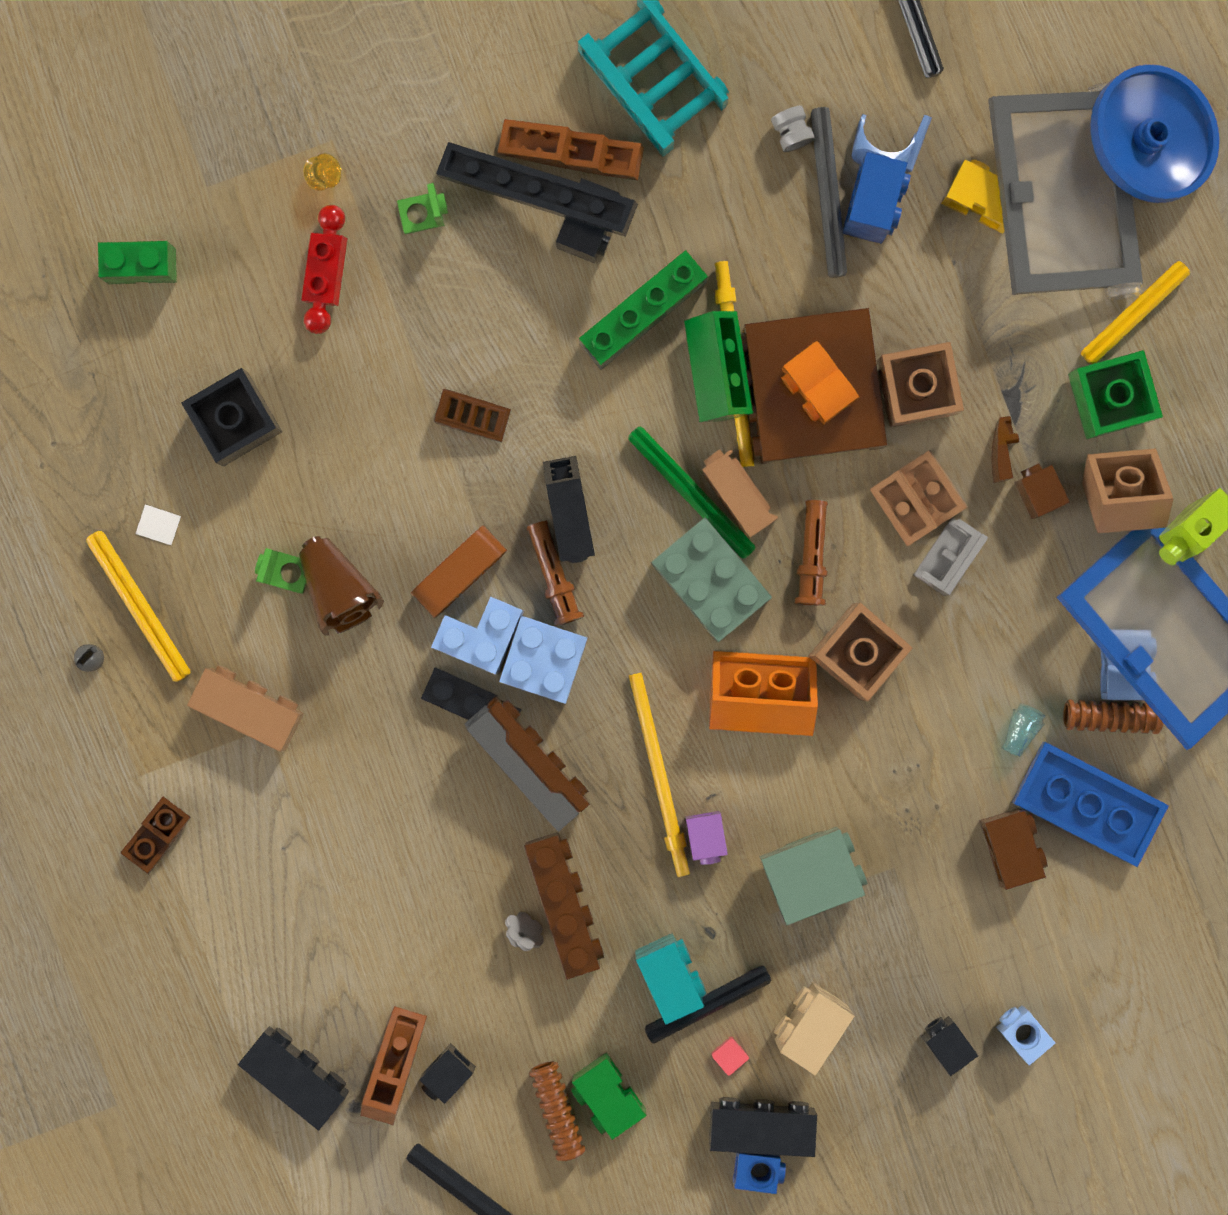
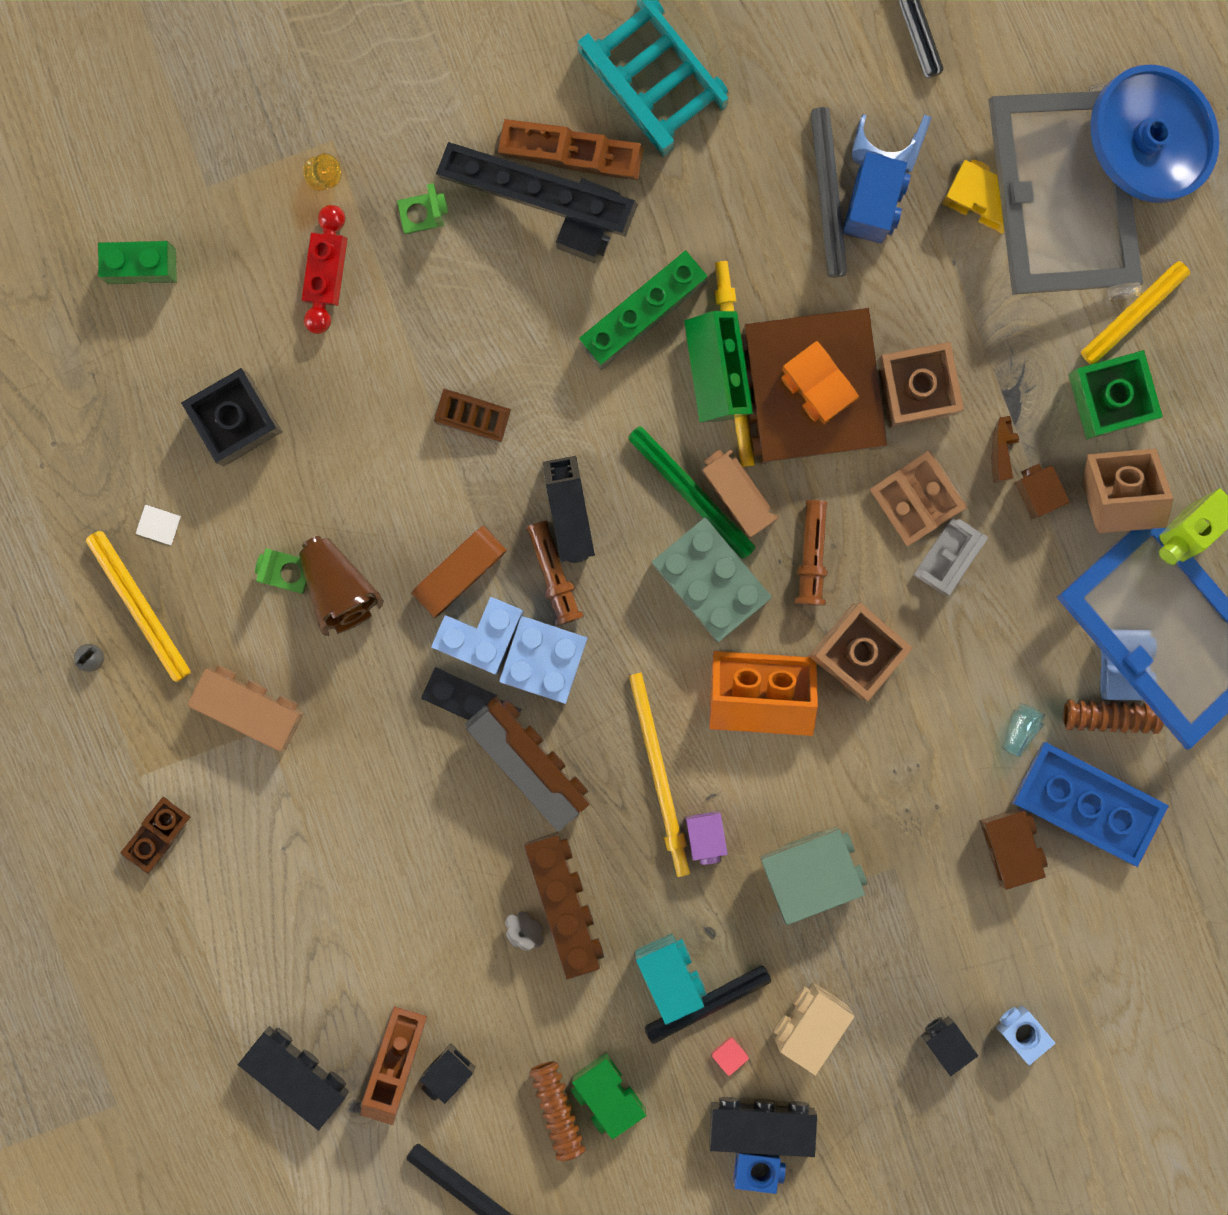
light grey wheel [771,105,815,152] -> none

